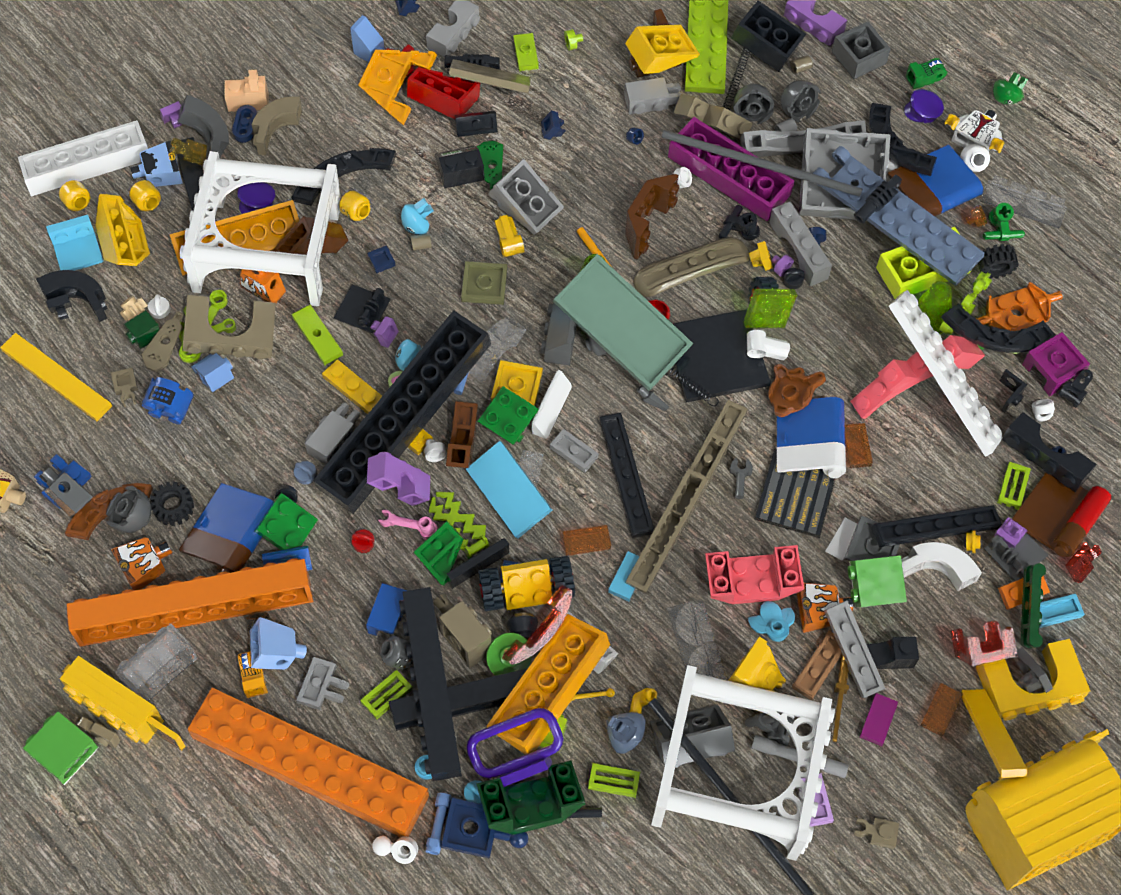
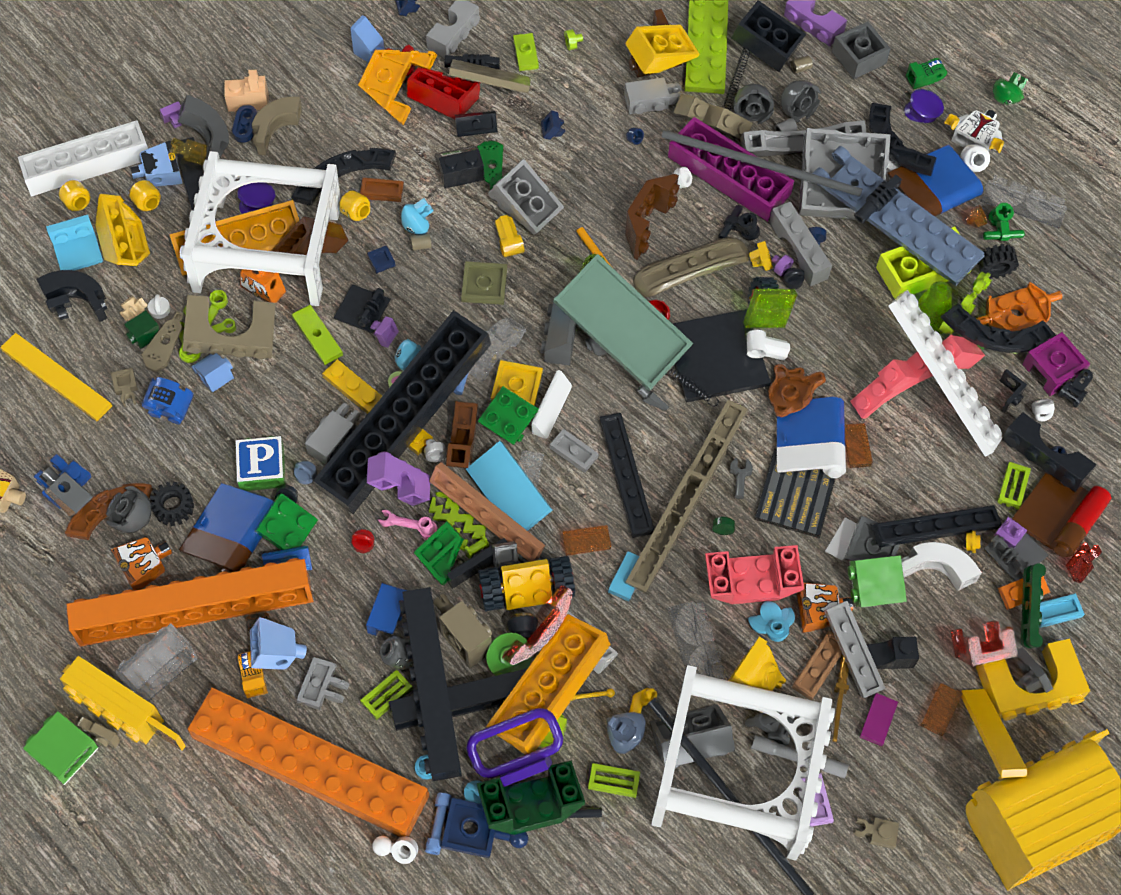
none -> piece [236,436,286,491]
none -> dark orange tile [360,178,404,202]
none -> nougat plate [429,462,545,562]
none -> dark grey tile [492,541,518,569]
none -> dark green tile [712,517,735,535]

